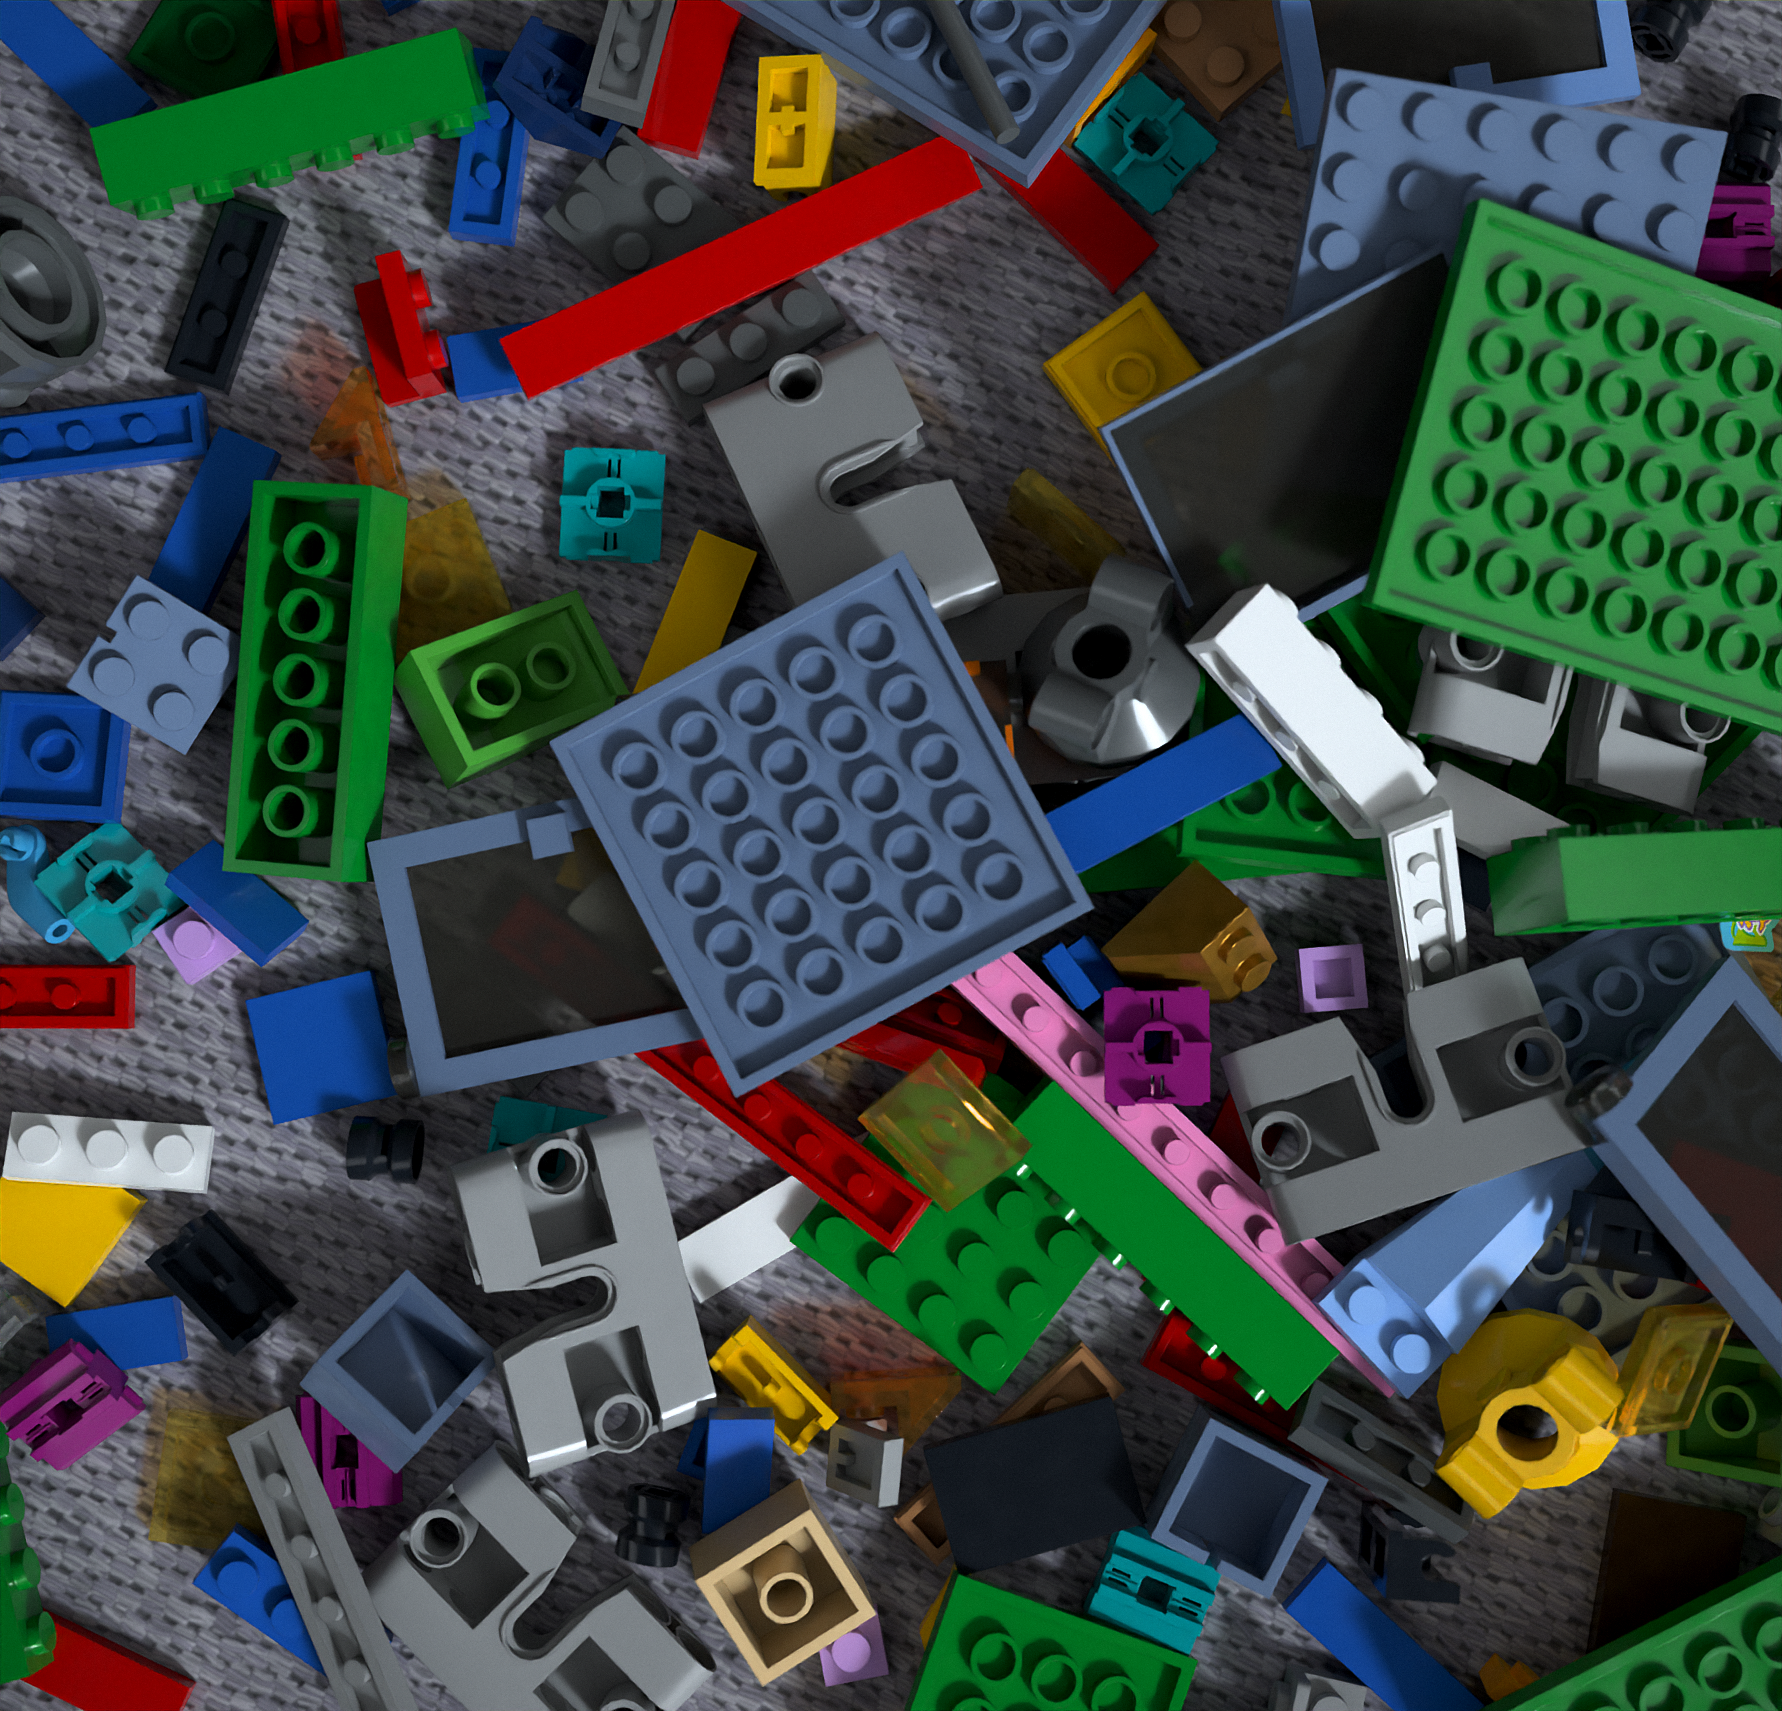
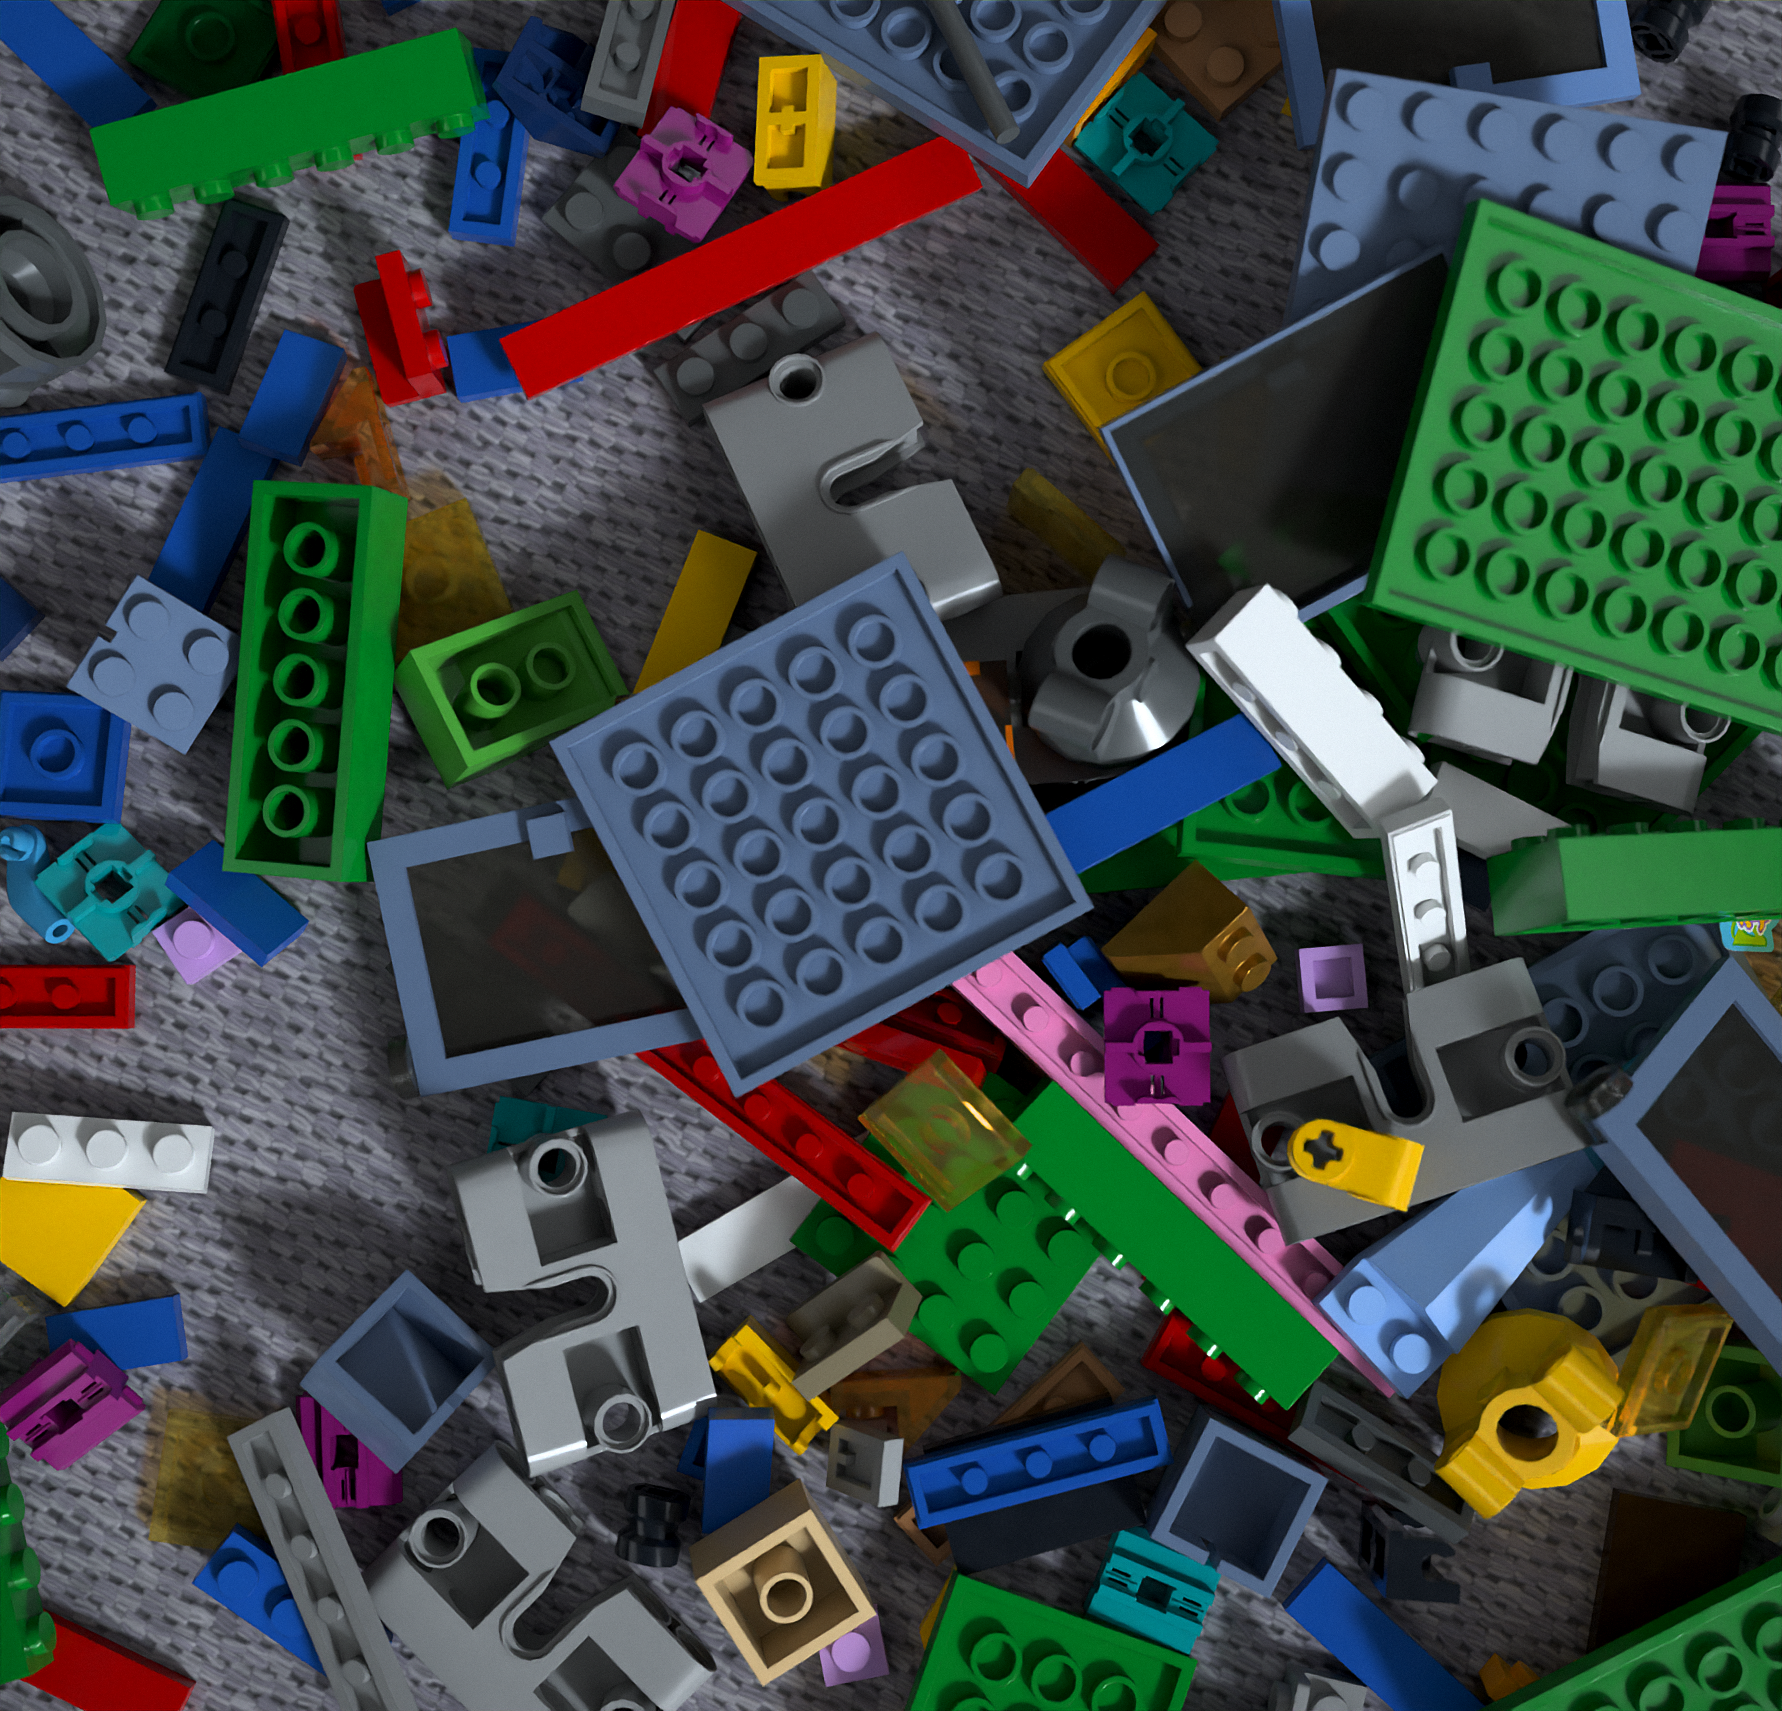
black hinge [145,1209,299,1357] -> none
blue tile [245,970,403,1125] -> none
black wheel [346,1115,425,1184] -> none
teal piece [559,447,666,564] -> none
none -> blue tile [237,329,348,467]
none -> magenta piece [613,106,755,243]
none -> dark tan bracket [786,1250,922,1402]
none -> blue tile [903,1394,1174,1530]
none -> yellow piece [1286,1119,1424,1212]

